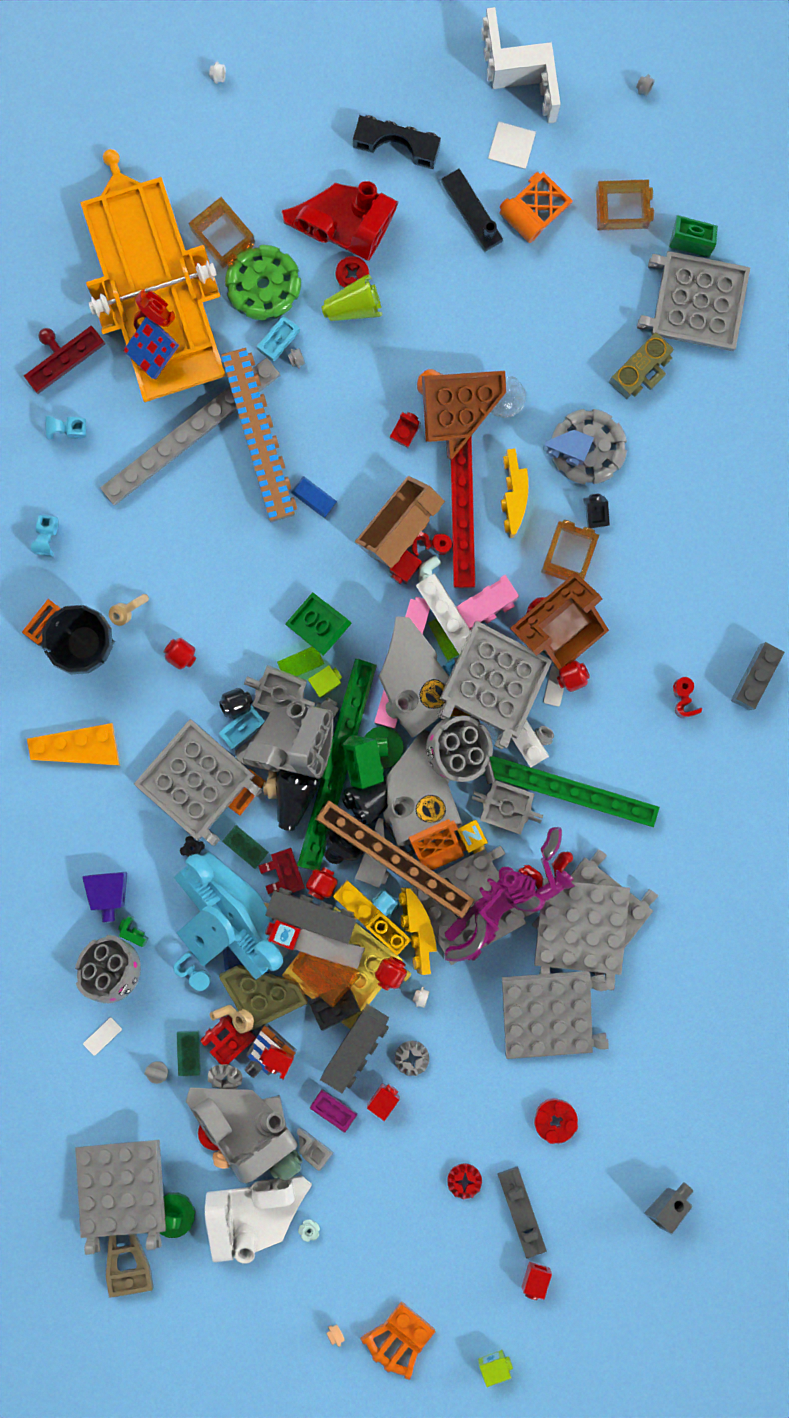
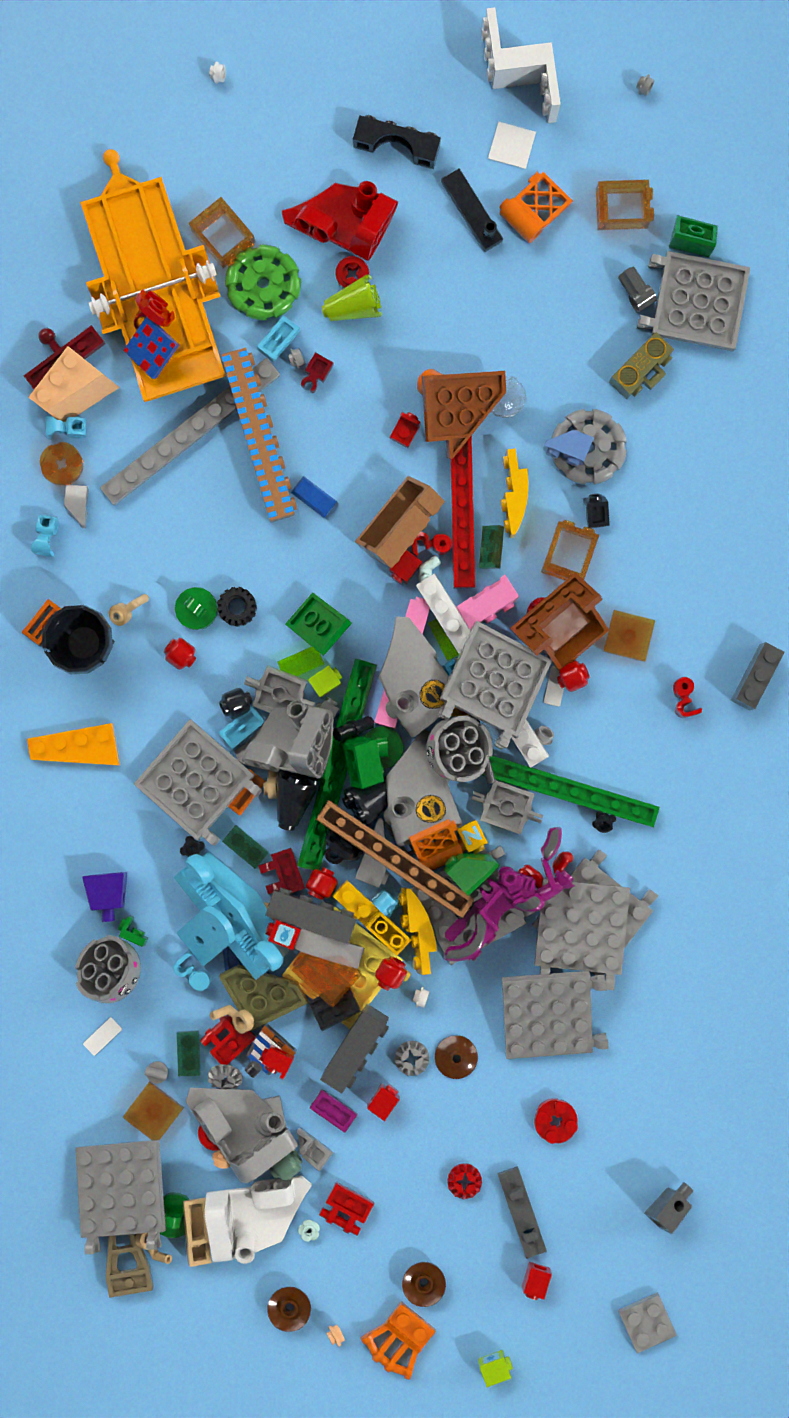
none -> light nougat wedge [28,346,120,422]
none -> clear orange plate [40,442,84,486]
none -> light grey slope [64,485,89,529]
none -> clear orange plate [122,1081,184,1140]
none -> tan plate [135,1233,172,1264]
none -> green tile [175,587,217,630]
none -> tan slope [183,1197,212,1267]
none -> black tyre [217,587,257,627]
none -> reddish brown dish [267,1287,311,1332]
none -> dark red plate [301,352,334,393]
none -> red plate [319,1182,374,1236]
none -> black pin [333,716,374,741]
none -> reddish brown dish [402,1262,446,1307]
none -> reddish brown dish [435,1035,478,1079]
none -> green slope [443,854,500,896]
none -> clear green plate [479,525,504,569]
none -> black plate [592,811,616,833]
none -> clear orange plate [603,610,655,662]
none -> dark grey piece [618,266,657,312]
none -> light grey plate [618,1292,677,1354]

